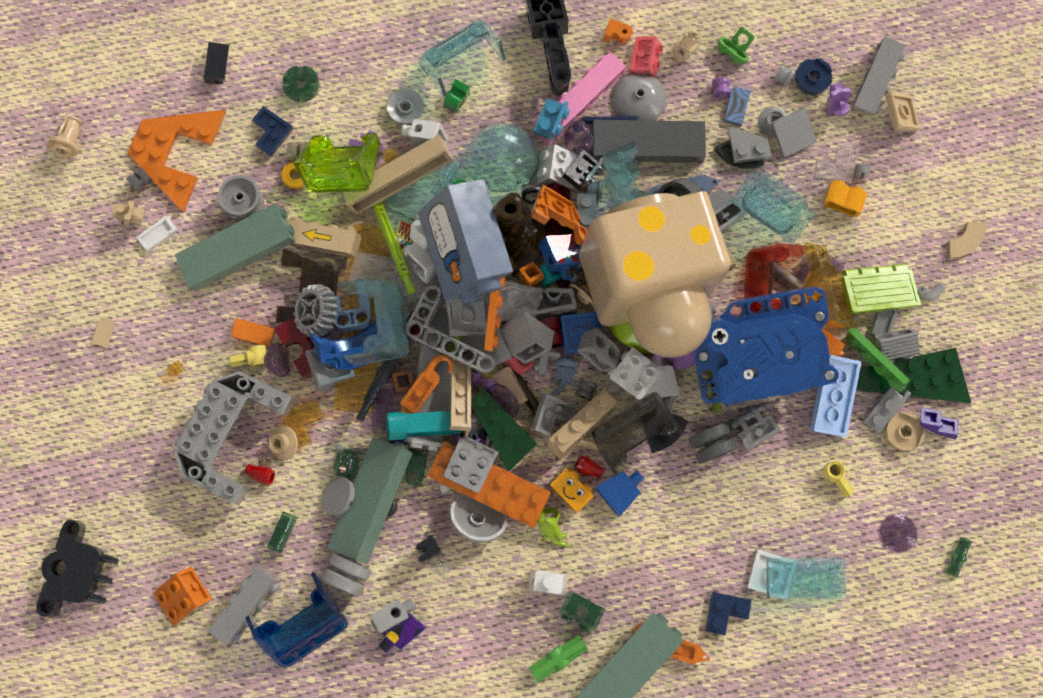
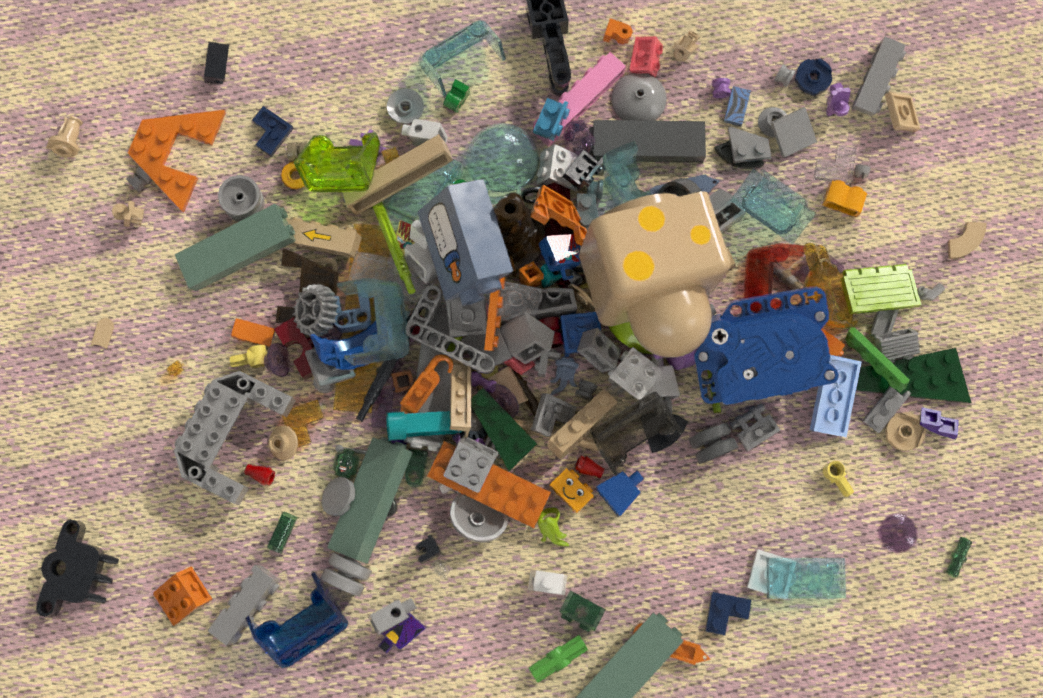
white tile [136,215,178,253] -> none
clear green plate [283,65,320,103] -> none
dark blue bar [582,116,637,124] -> none
bright green bracket [717,26,755,66] -> none

